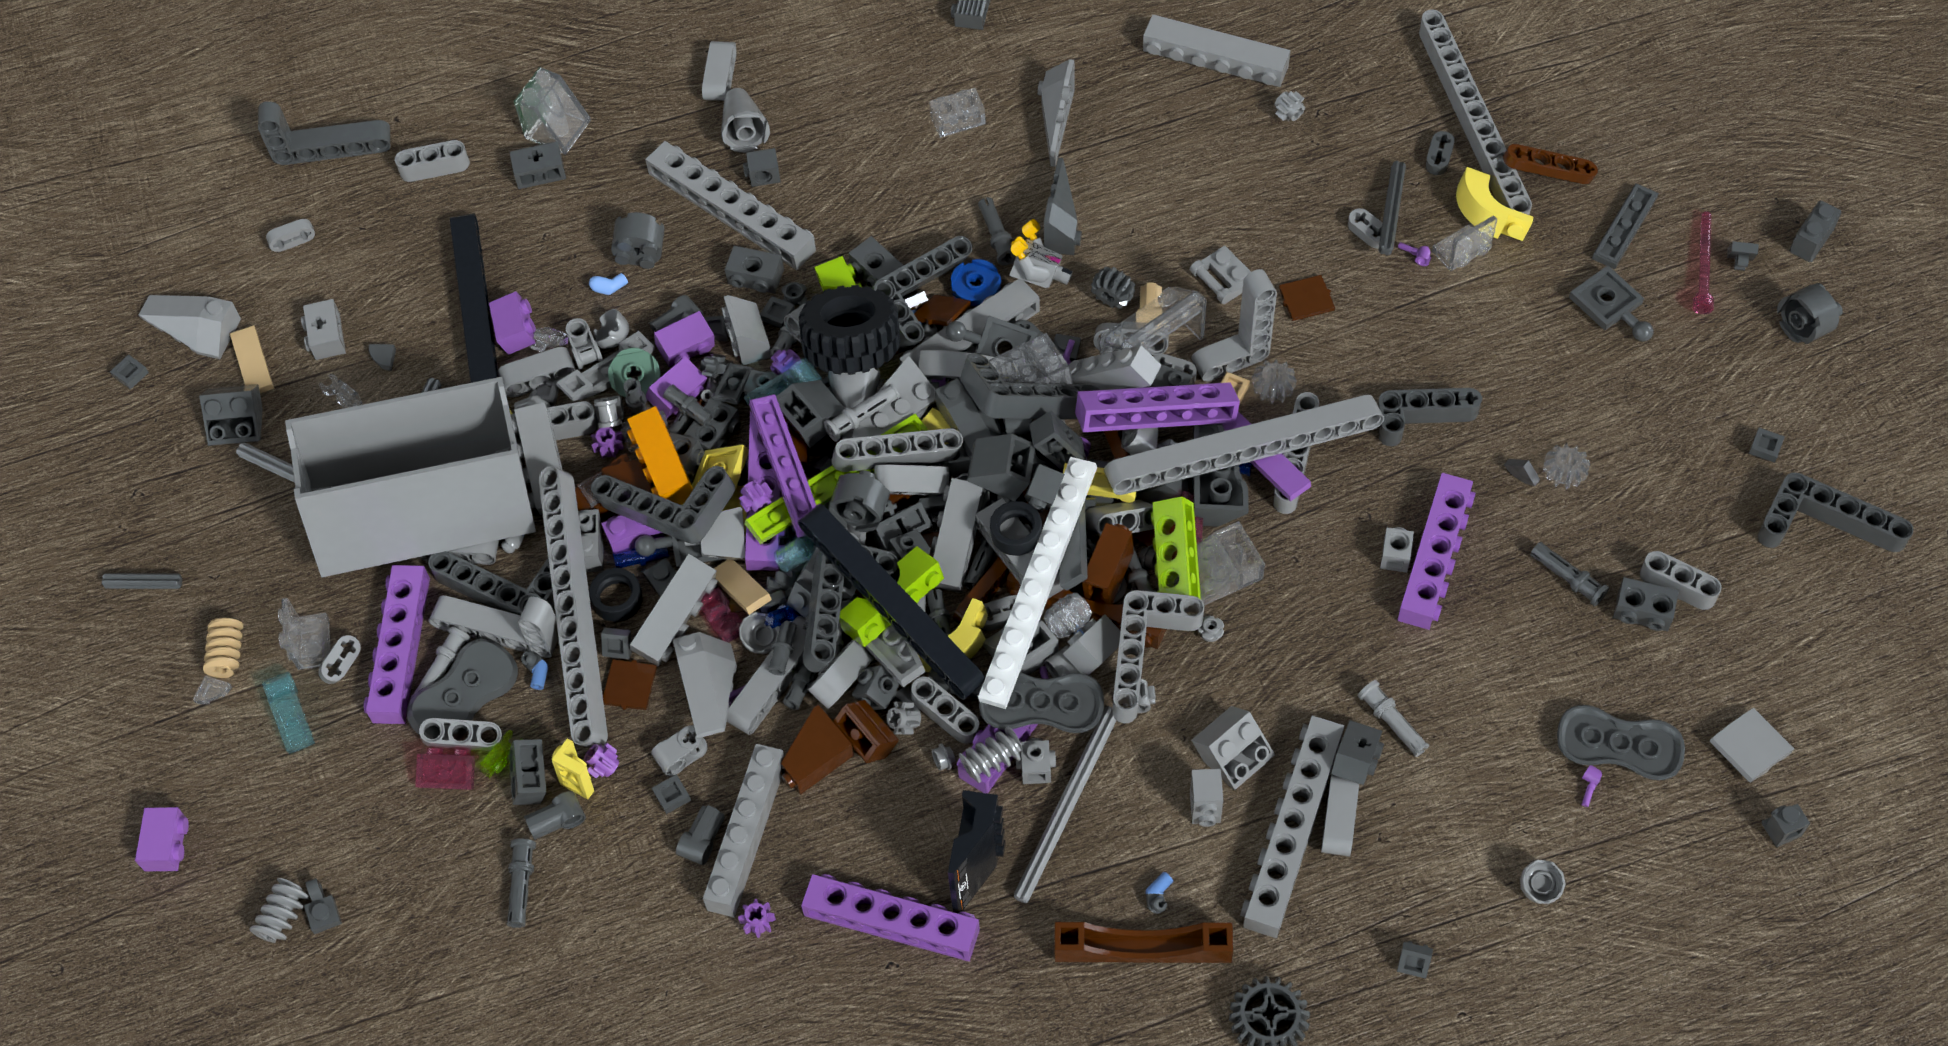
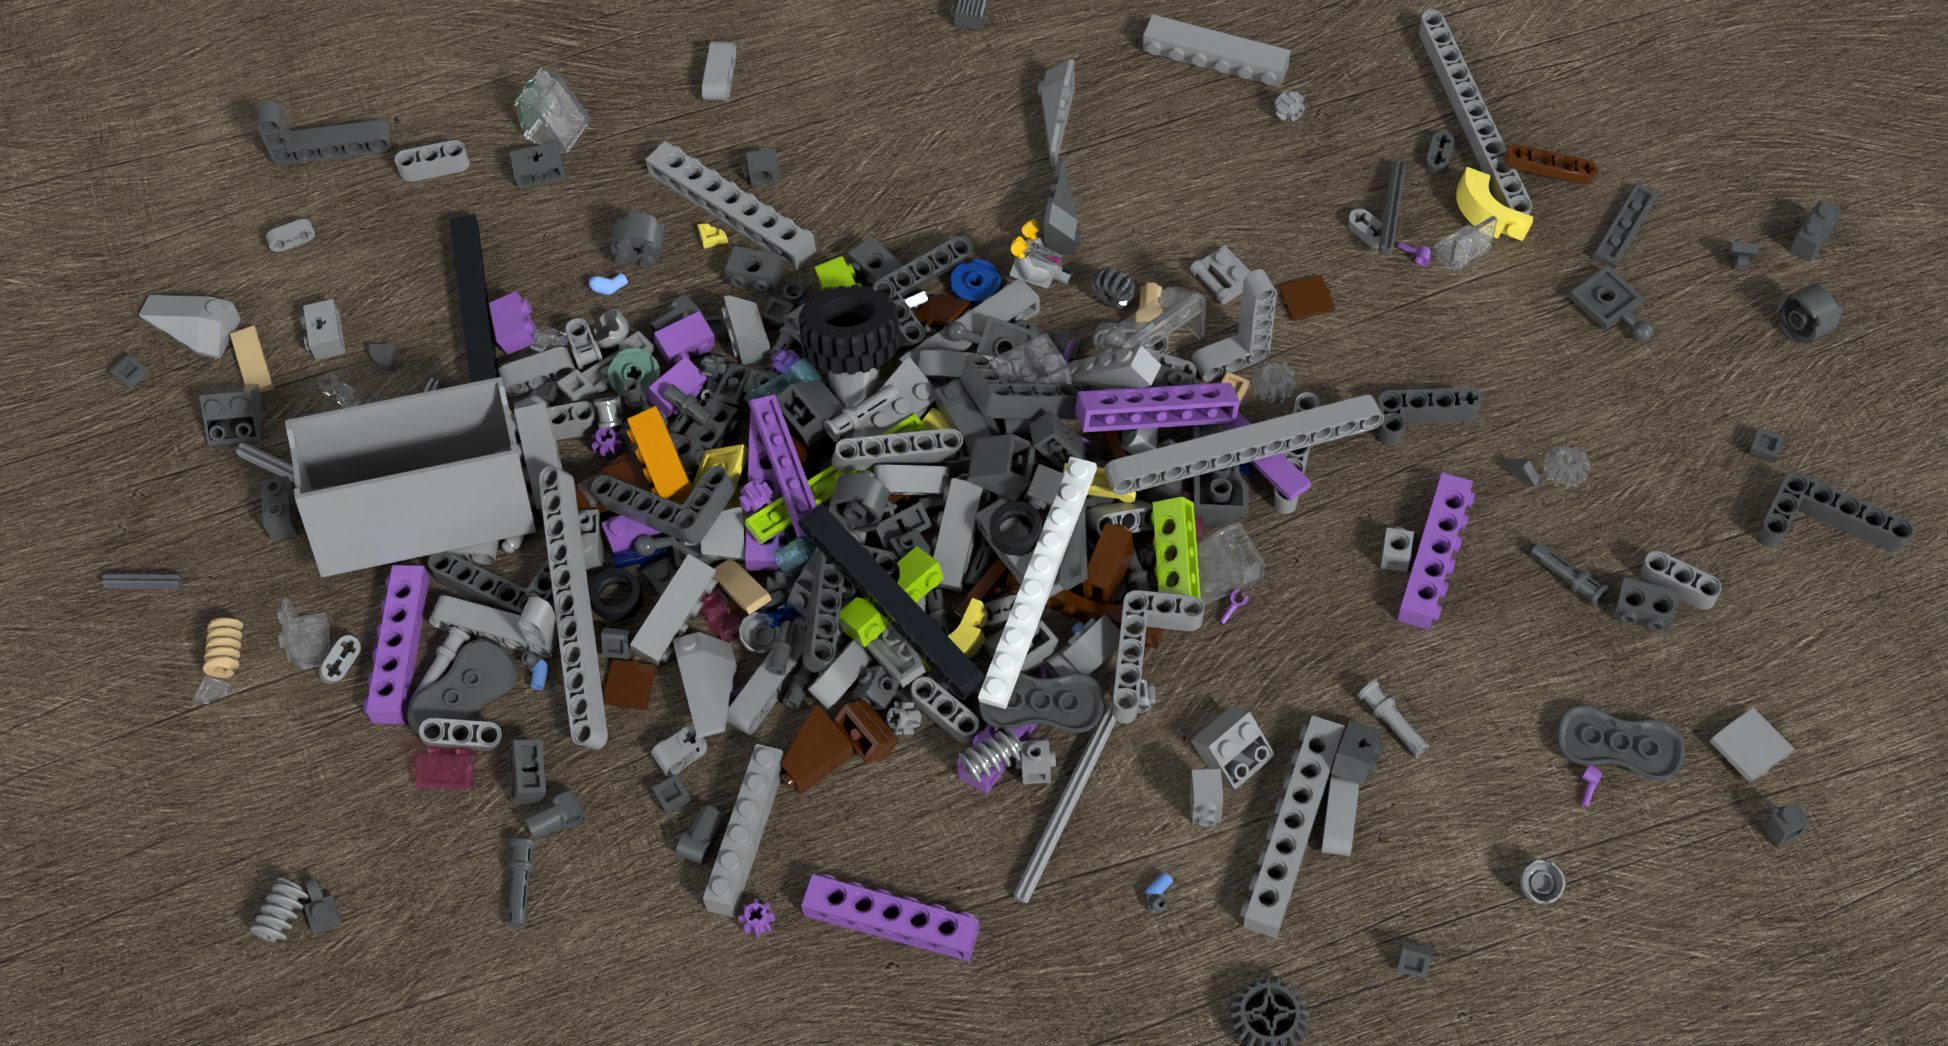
medium lavender brick [135,807,189,872] -> none
clear light blue plate [262,671,315,754] -> none
clear neon green plate [480,730,523,778] -> none
light yellow bracket [552,738,594,799] -> none
medium lavender gear [584,743,619,778] -> none
light grey cone [721,88,770,153] -> none
clear brick [929,88,986,138] -> none
light grey plate [932,743,955,771] -> none
black piece [948,790,1006,914] -> none
dark grey pin [978,197,1016,266] -> none
clear gear [1044,593,1092,638] -> none
reddish brown arch [1055,922,1233,963] -> none
light grey plate [1197,616,1224,642] -> none
clear pink piece [1693,211,1714,314] -> none
none -> dark grey brick [261,476,298,541]
none -> light yellow tile [697,224,728,249]
none -> medium lavender hand [1219,590,1249,624]

